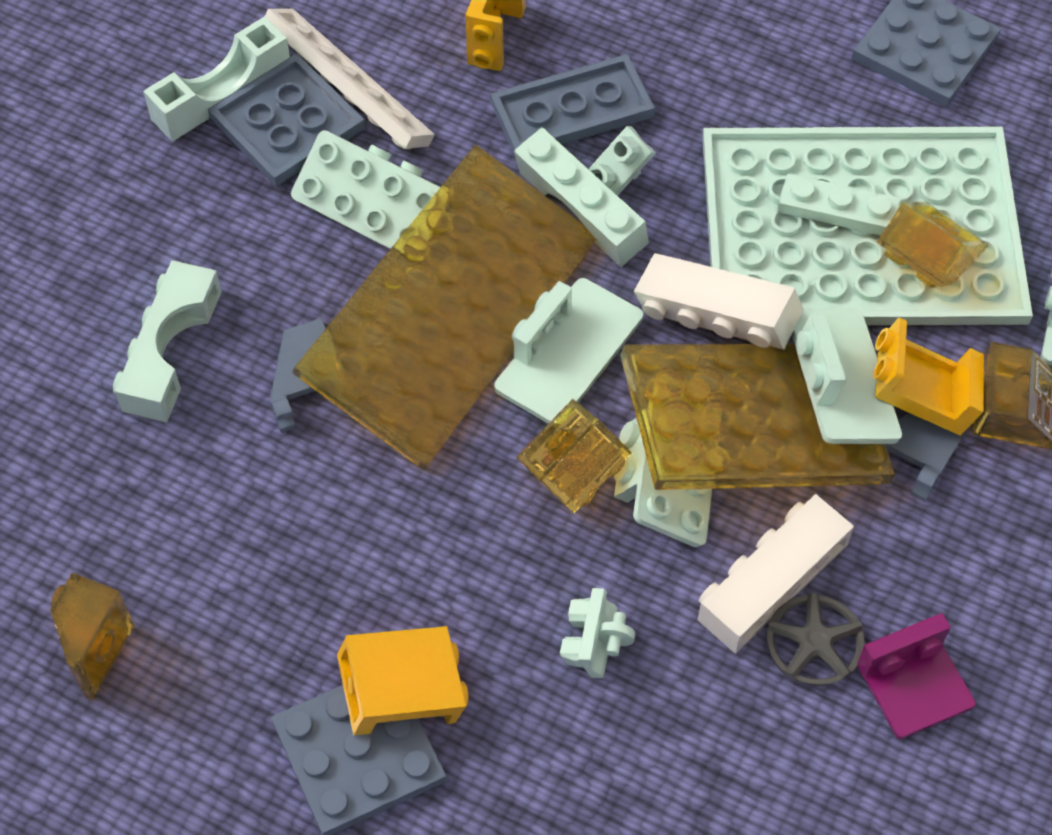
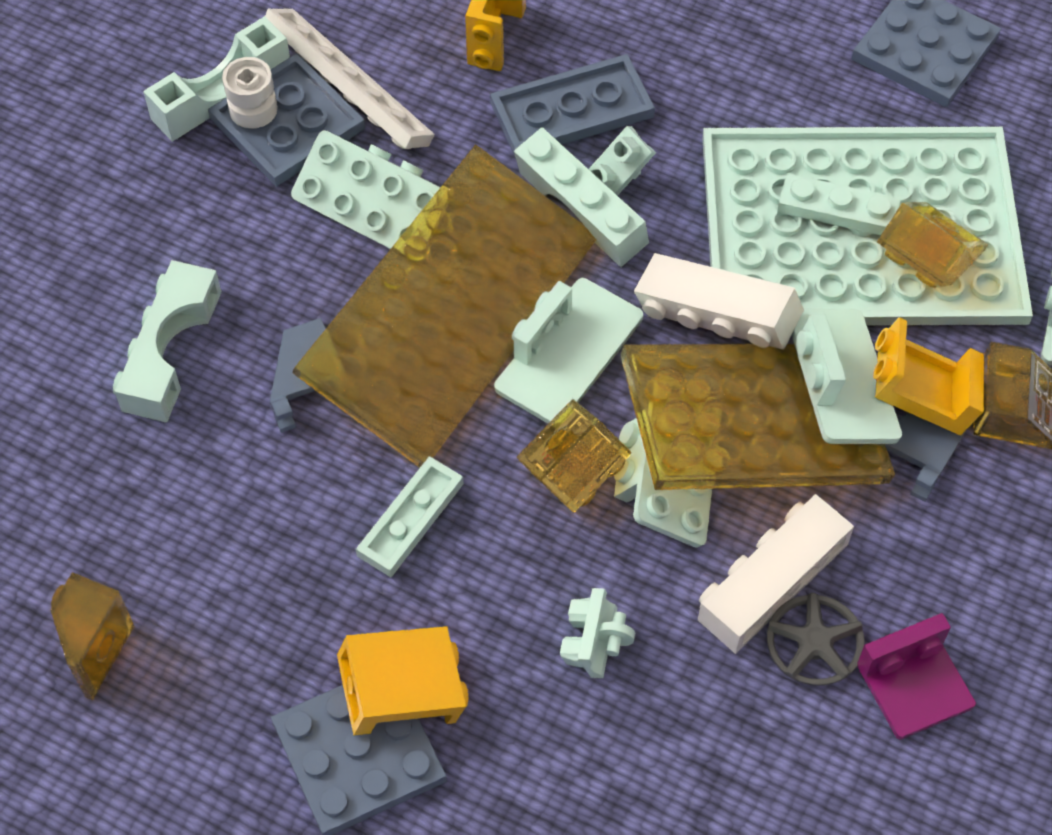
none -> white wheel [222,57,278,129]
none -> light aqua plate [356,456,464,577]

